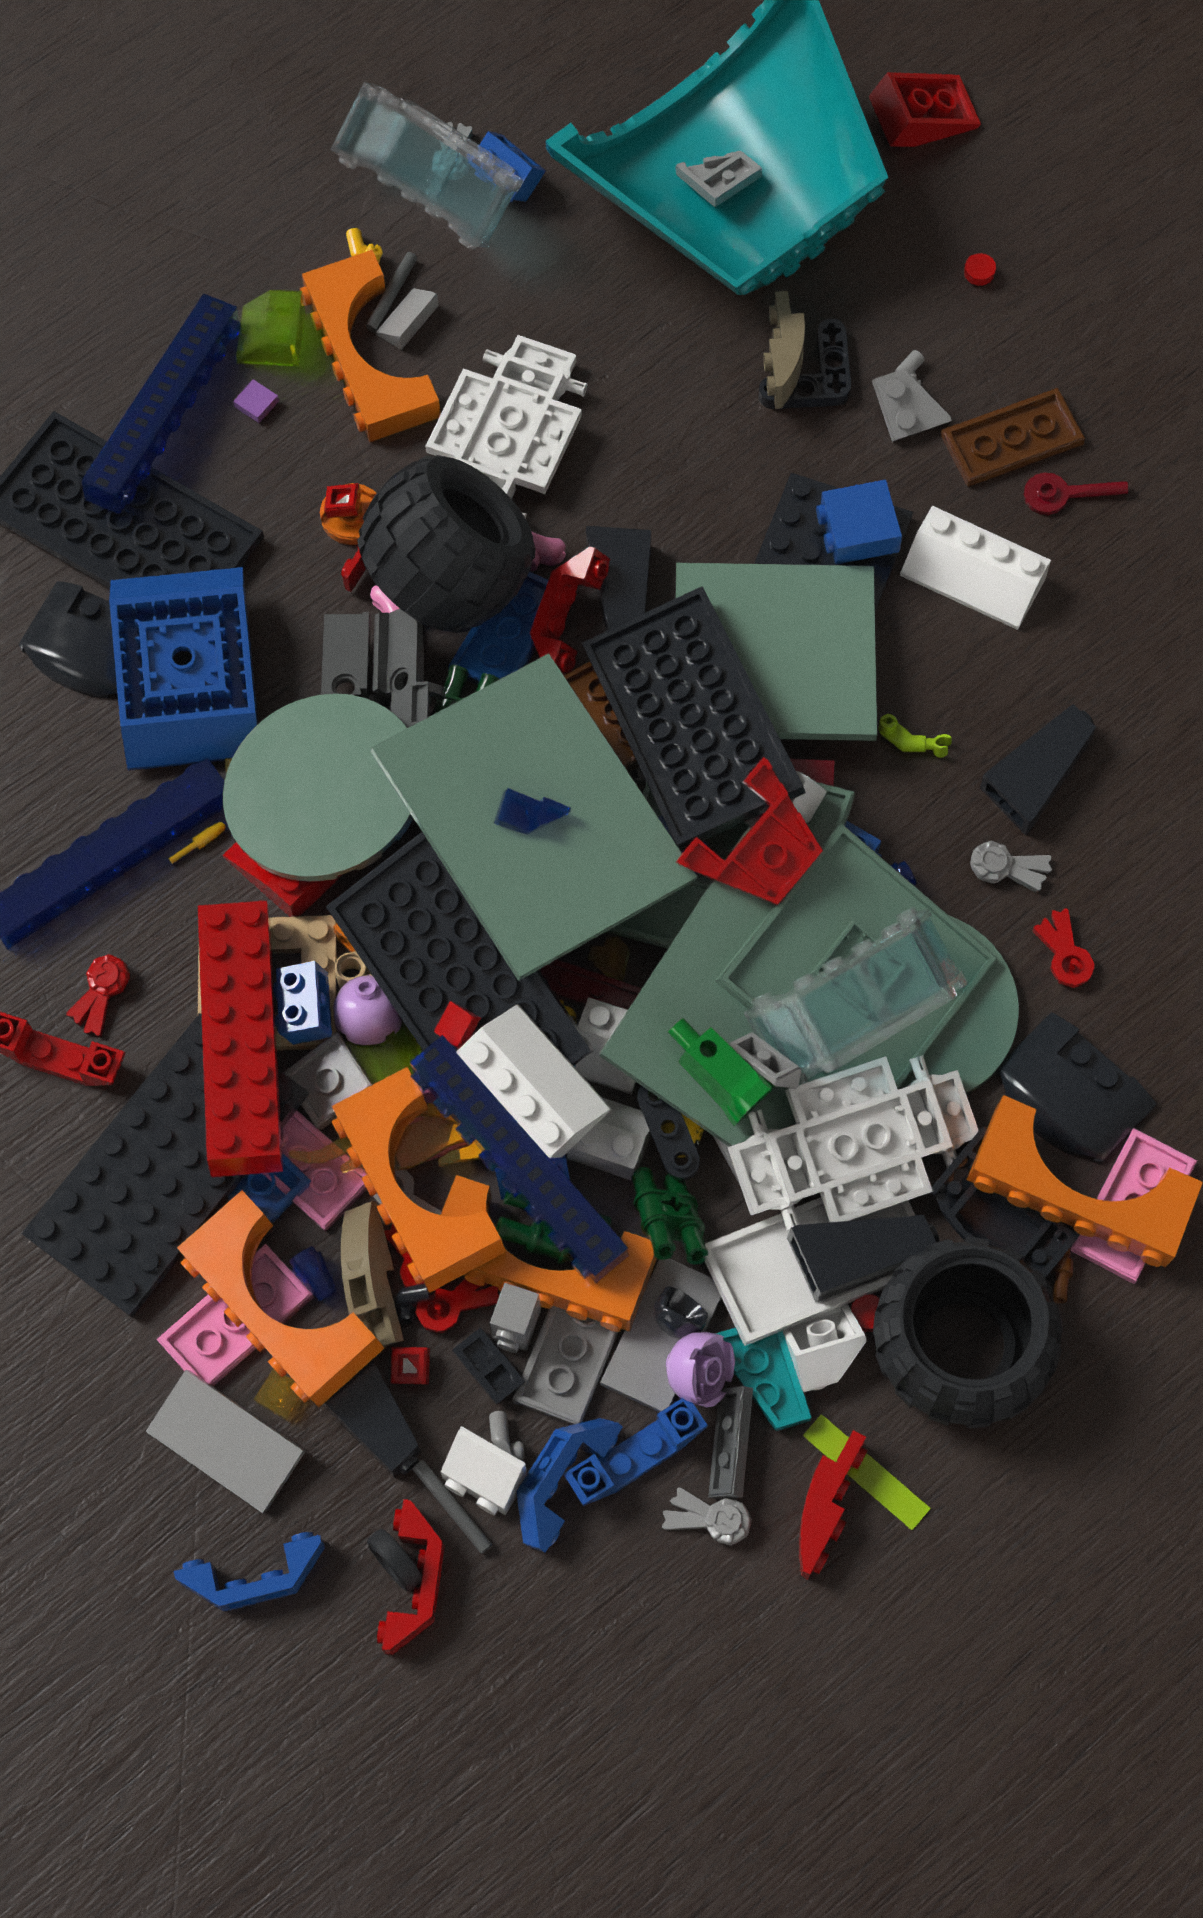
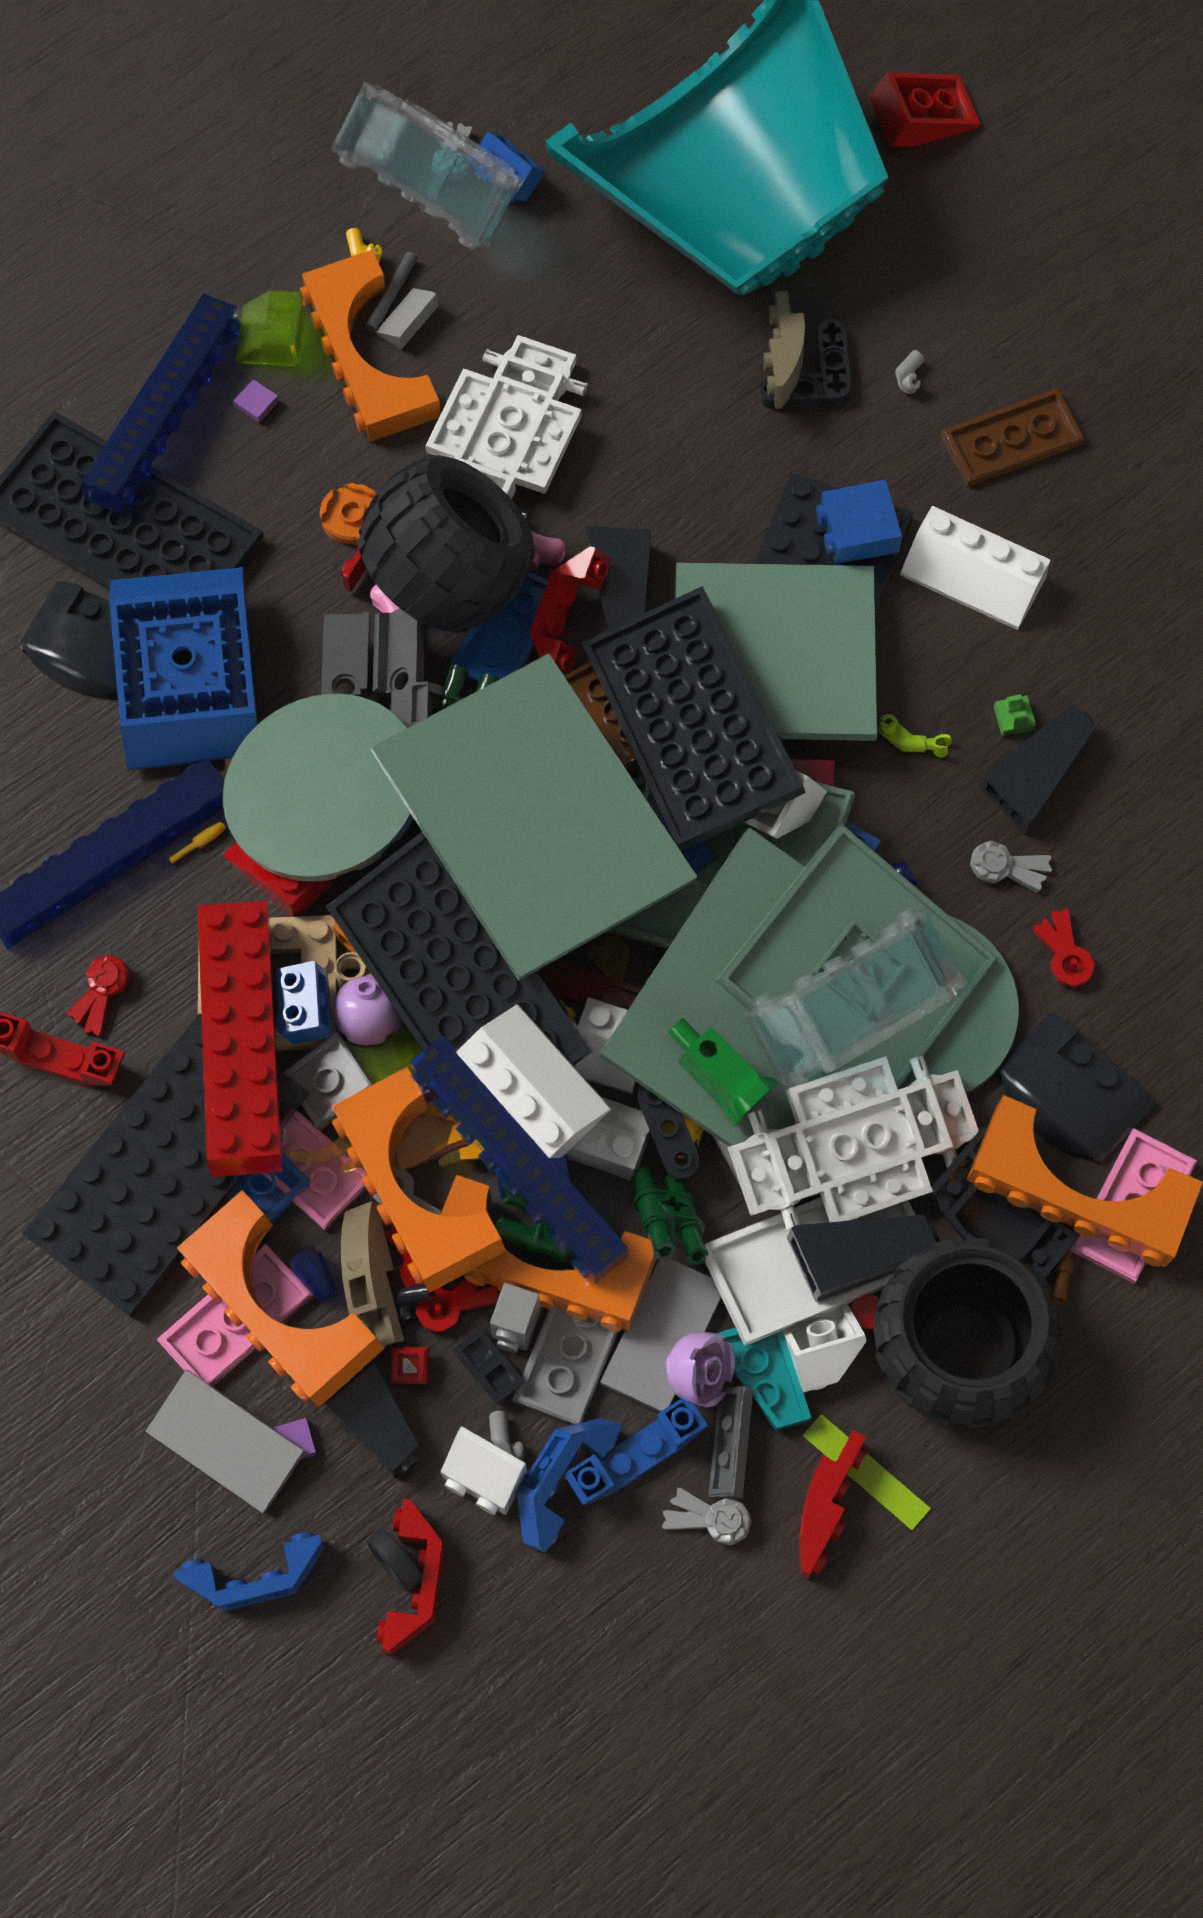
clear yellow tile [254,1369,300,1420] -> none
red tile [324,483,361,518] -> none
dark grey bar [412,1460,492,1554] -> none
red slope [434,1001,481,1048] -> none
clear blue slope [494,788,571,835] -> none
black hair [654,1286,708,1339] -> none
red wing [675,757,823,905] -> none
light grey wing [676,151,762,207] -> none
light grey slope [728,1032,802,1089] -> none
light grey wing [872,369,952,442] -> none
red piece [964,253,996,286] -> none
dark red piece [1024,472,1128,515] -> none
none -> medium lavender tile [274,1418,317,1460]
none -> bright green tile [994,694,1036,737]

